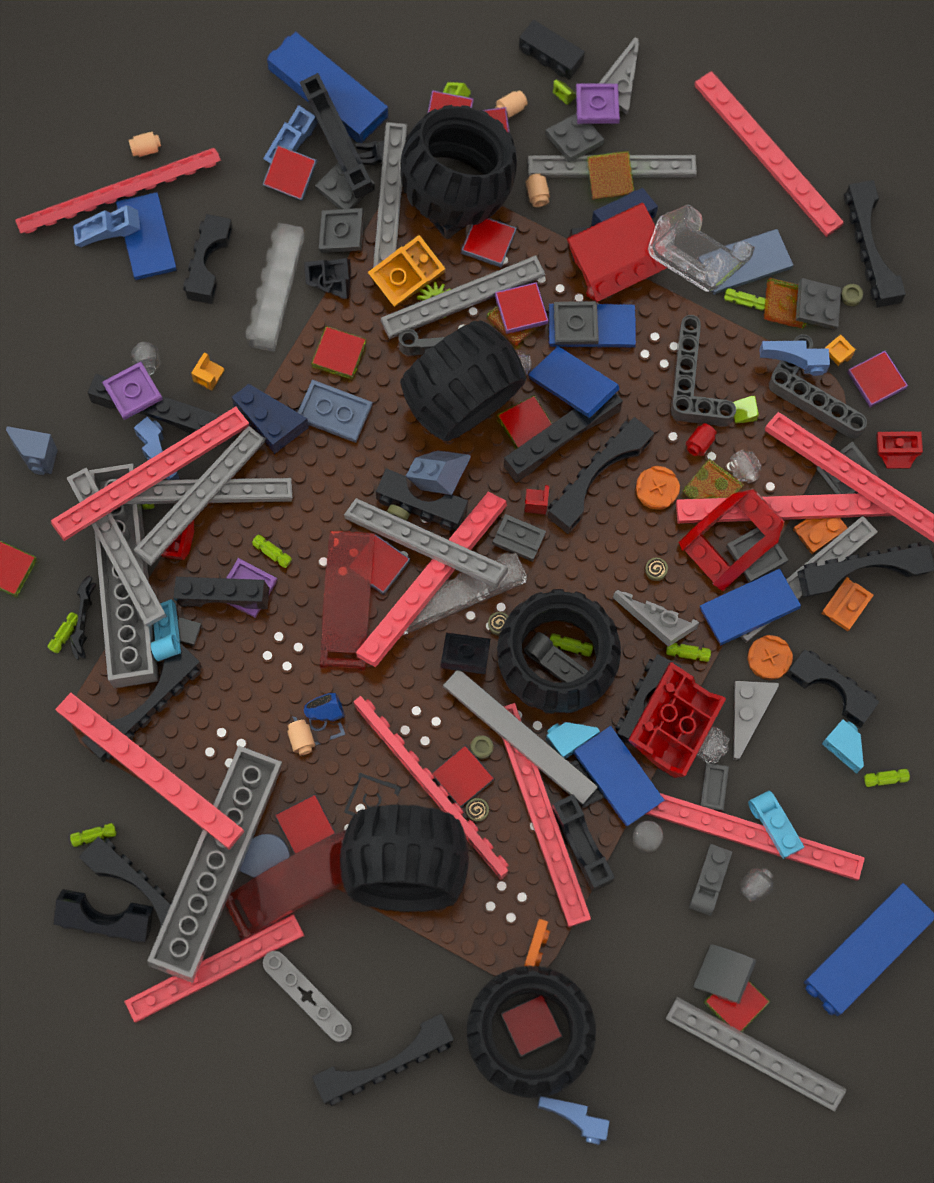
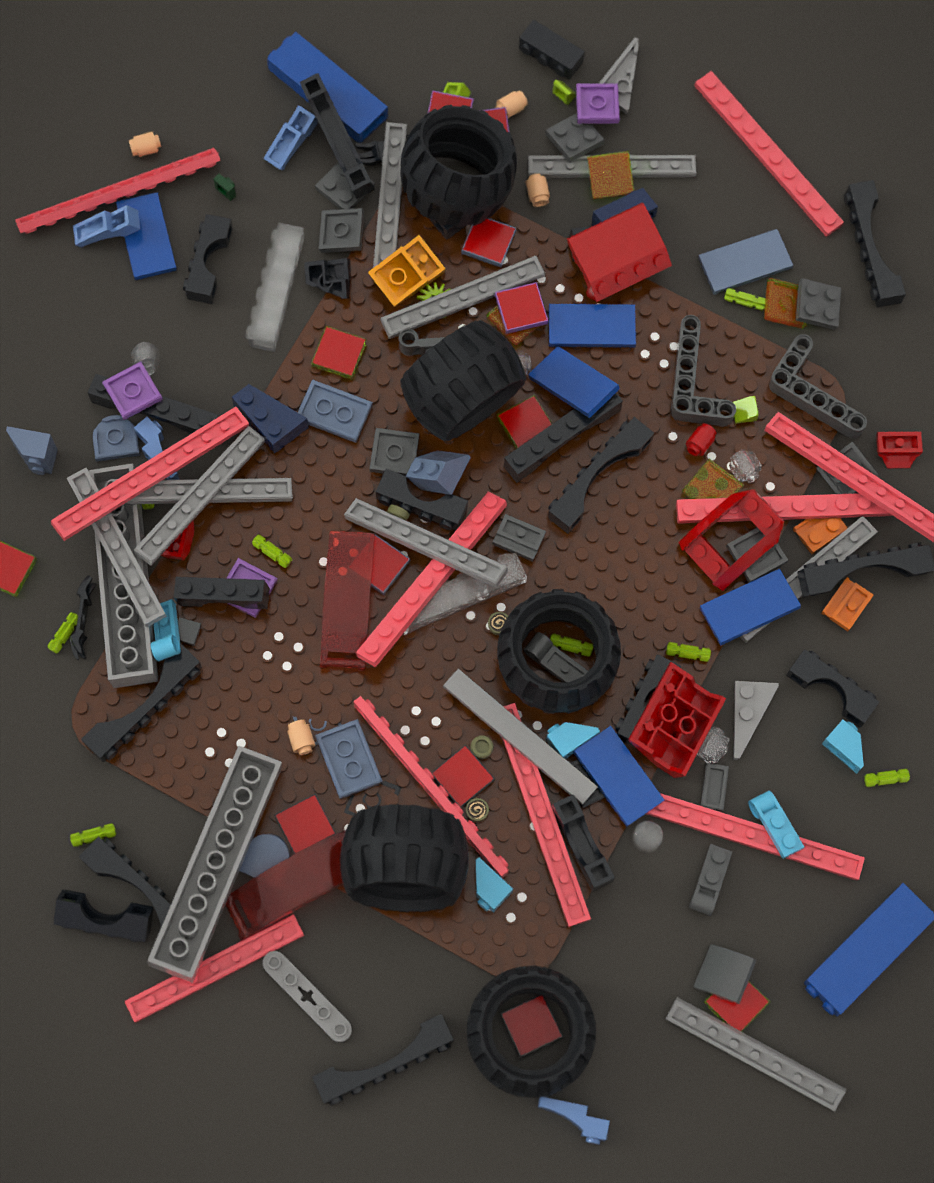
coral plate [55,693,244,849] -> none
light orange panel [191,352,224,391] -> none
red tile [263,145,318,200] -> none
blue rock [304,693,344,722] -> none
black tile [440,633,491,674] -> none
red panel [524,485,549,514] -> none
orange plate [524,919,550,966] -> none
dark grey tile [553,301,599,345] -> none
light grey wing [613,590,699,647] -> none
orange tile [636,466,680,510] -> none
tile [645,557,668,581] -> none
clear windscreen [648,204,755,292] -> none
clear head [740,867,774,902] -> none
orange tile [747,635,793,680] -> none
medium blue slope [759,341,830,376] -> none
light orange panel [825,335,855,366] -> none
olive tile [841,284,863,306] -> none
red tile [847,351,908,407] -> none
none -> sand blue tile [93,415,140,462]
none -> dark green plate [213,173,236,201]
none -> sand blue tile [315,719,383,799]
none -> dark grey plate [369,428,419,476]
none -> medium azure slope [475,857,513,913]

